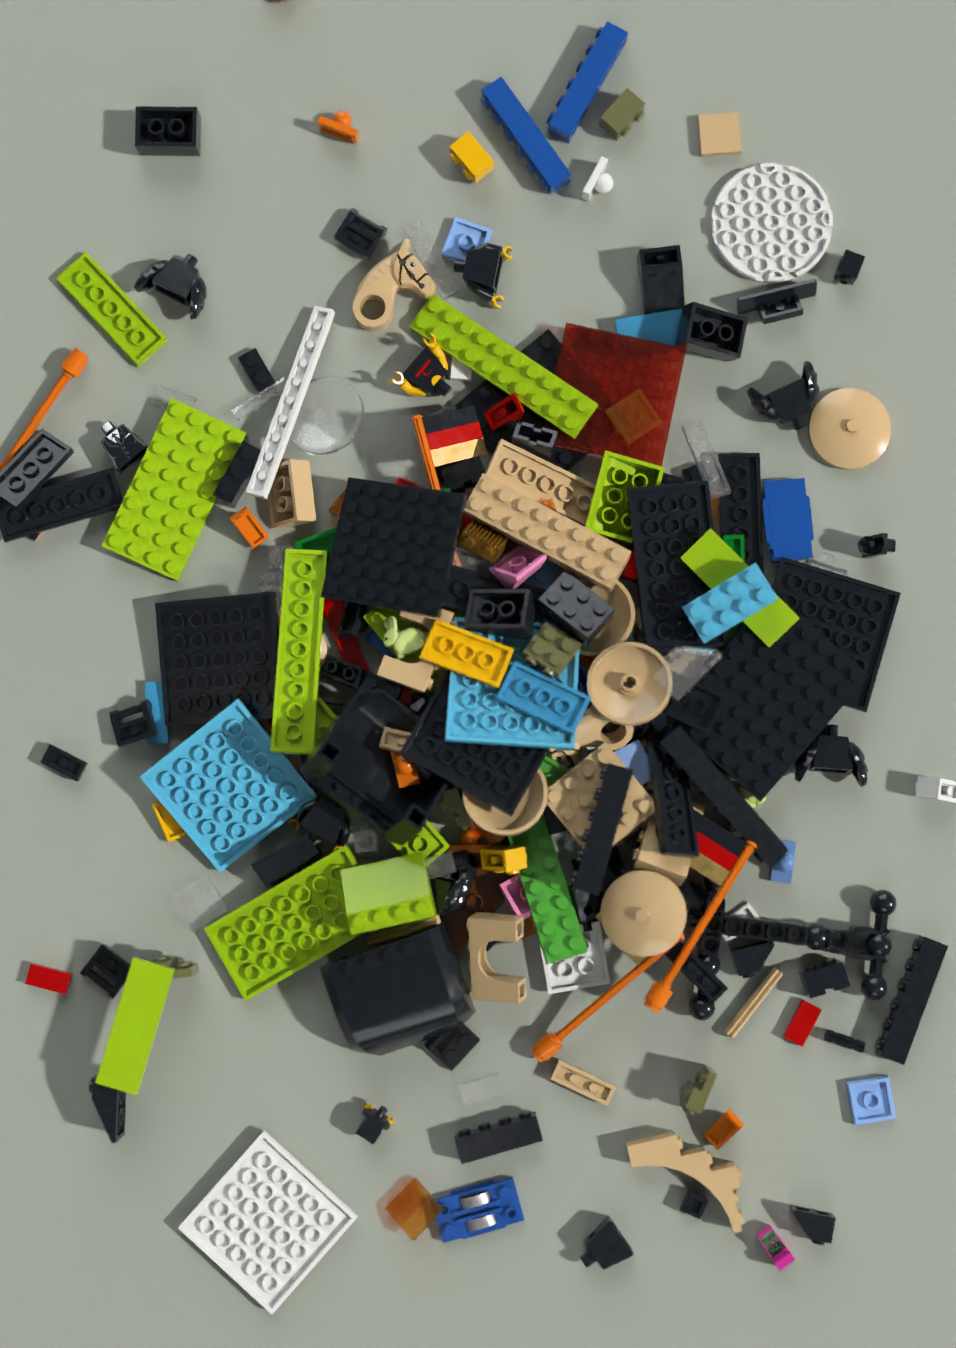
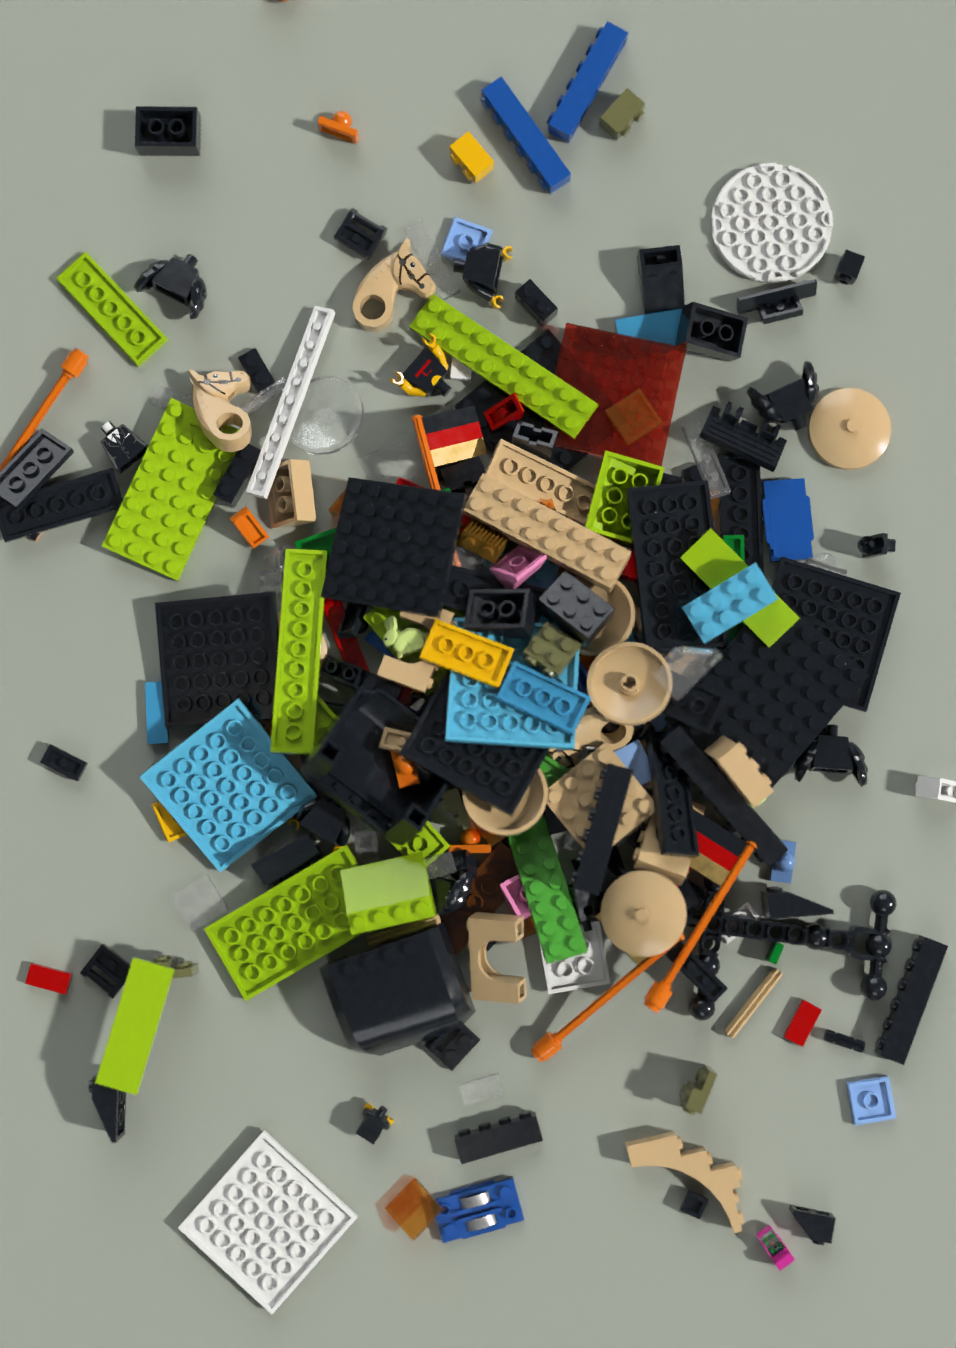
black plate [109,699,158,747] -> none
yellow brick [480,845,527,874] -> none
tan plate [550,1059,616,1106] -> none
black torso [580,1216,634,1270] -> none
white tile [582,156,614,201] -> none
tan tile [697,112,742,157] -> none
orange tile [703,1109,744,1150] -> none
black slope [730,941,775,978] -> none
black brick [799,958,850,999] -> none
none -> tan animal [188,369,252,452]
none -> black brick [515,279,558,328]
none -> black hinge [699,401,787,472]
none -> tan wedge [704,735,774,808]
none -> black slope [761,886,834,919]
none -> green tile [765,941,784,964]

